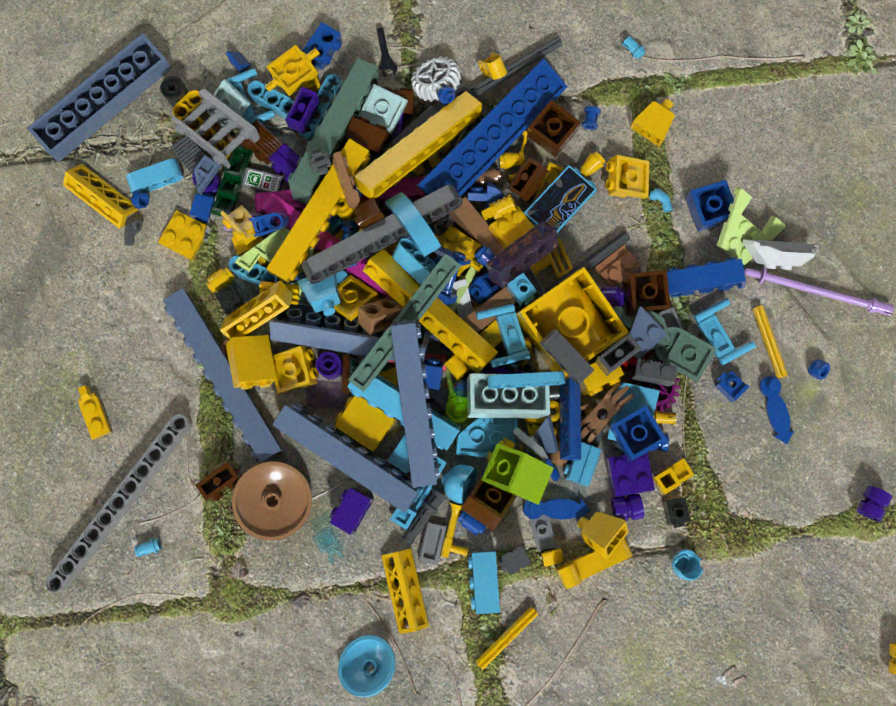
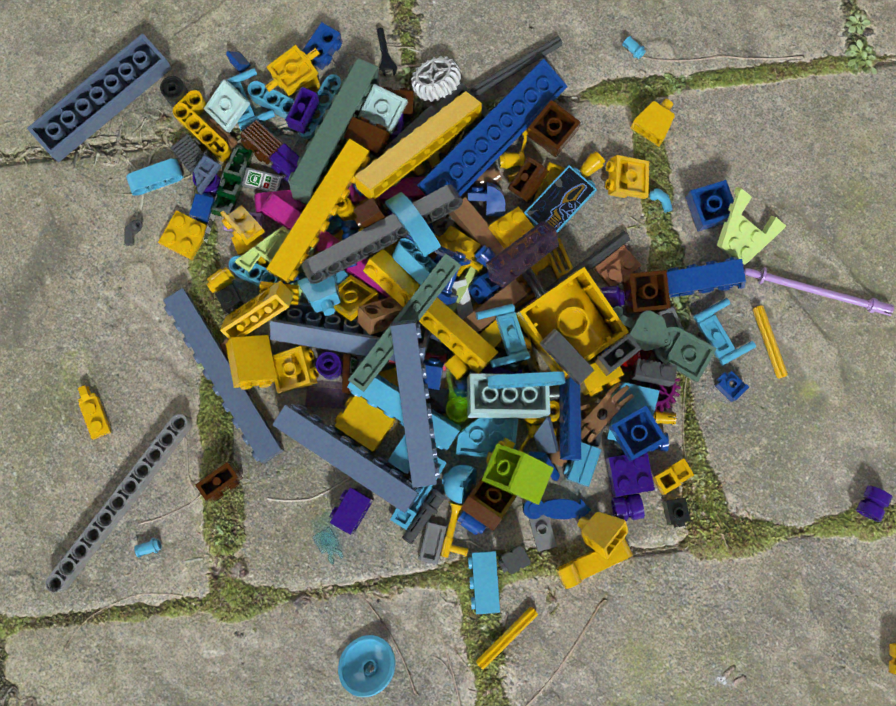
yellow fence [63,163,138,229] -> none
blue plate [132,191,149,209] -> none
light grey fence [171,88,260,169] -> none
medium nougat dish [232,461,312,541] -> none
blue piece [249,211,289,237] -> none
dark grey gear [308,149,331,175] -> none
medium nougat hinge [332,152,360,209] -> none
yellow fence [381,548,429,634] -> none
blue plate [438,86,455,104] -> none
yellow piece [477,52,507,80] -> none
yellow hinge [481,194,517,220] -> none
medium azure brick [506,273,537,306] -> none
light grey plate [512,427,548,462] -> none
yellow slope [541,547,563,567] -> none
blue bush [582,106,601,130] -> none
sand blue wing [630,307,667,360] -> none
medium azure hair [671,549,703,581] -> none
white wedge [743,239,819,270] -> none
blue brick [759,376,794,445] -> none
blue tile [808,359,830,380] -> none

